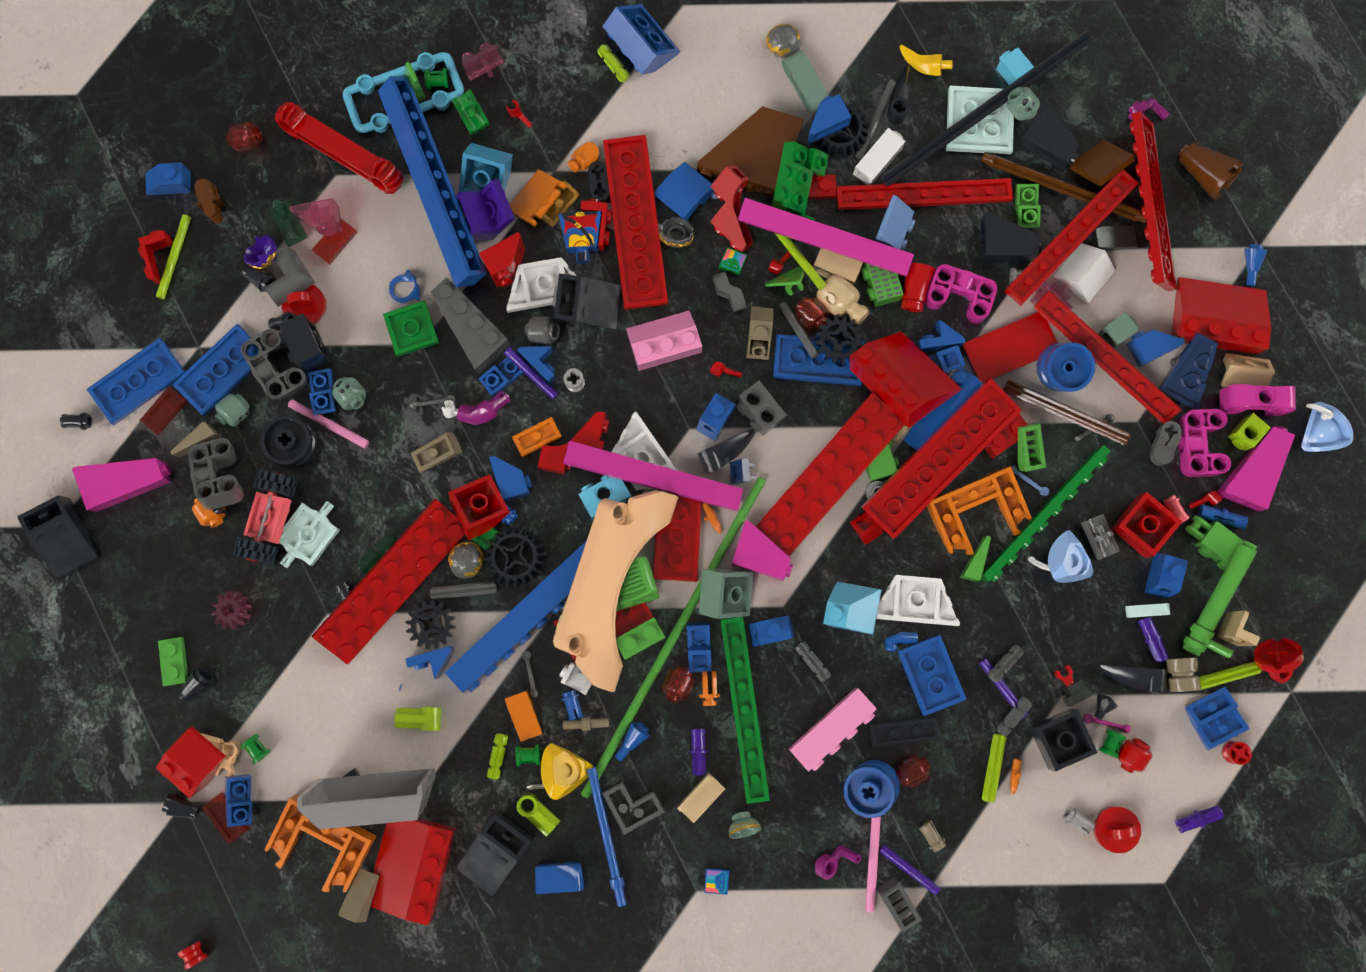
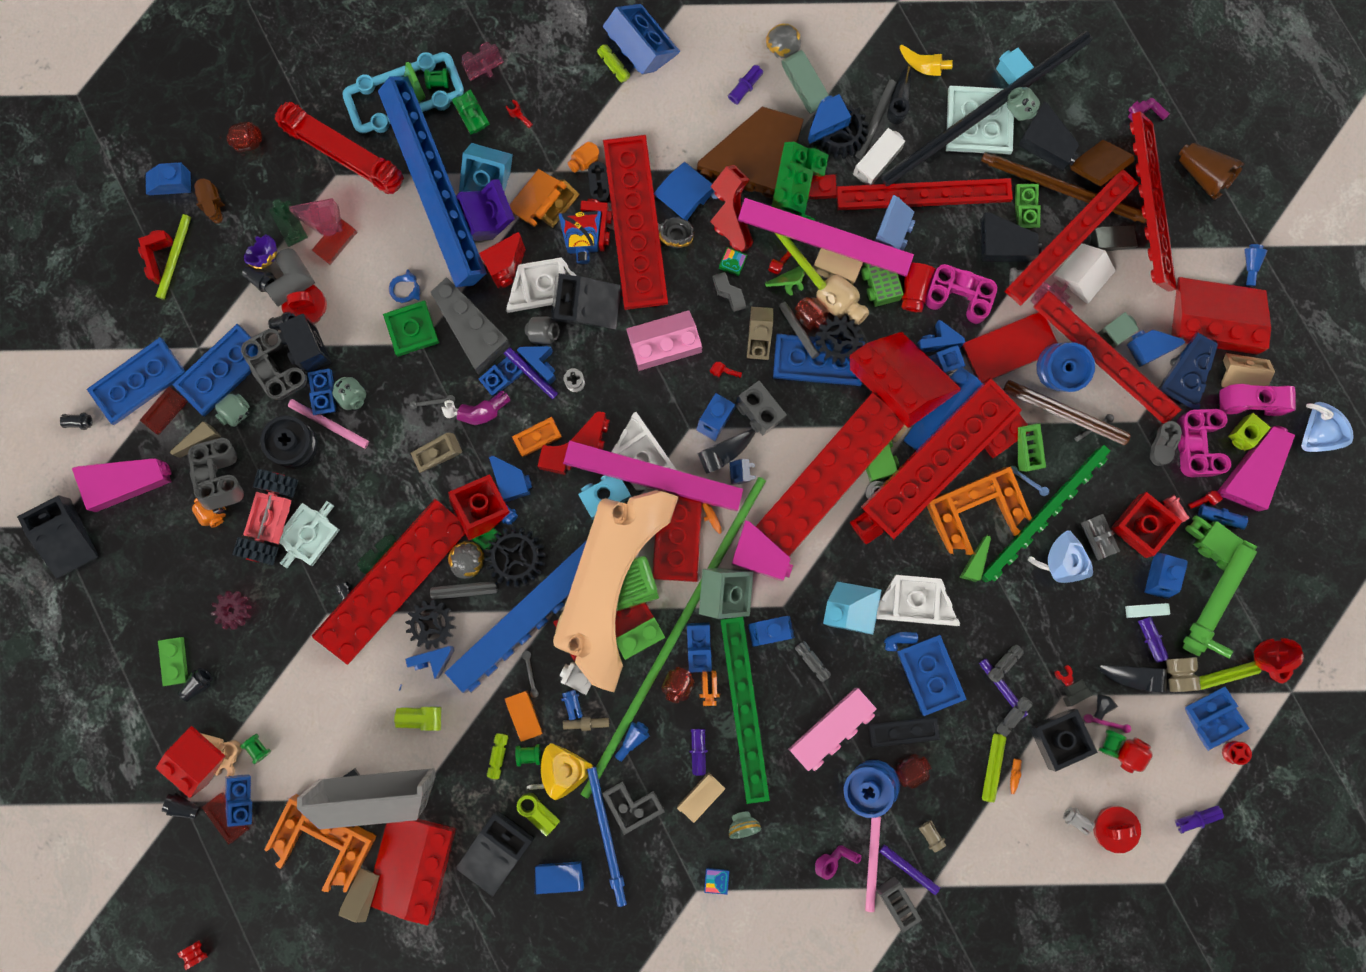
tan panel [1217,610,1260,646] -> none
none -> dark purple axle [727,65,763,105]

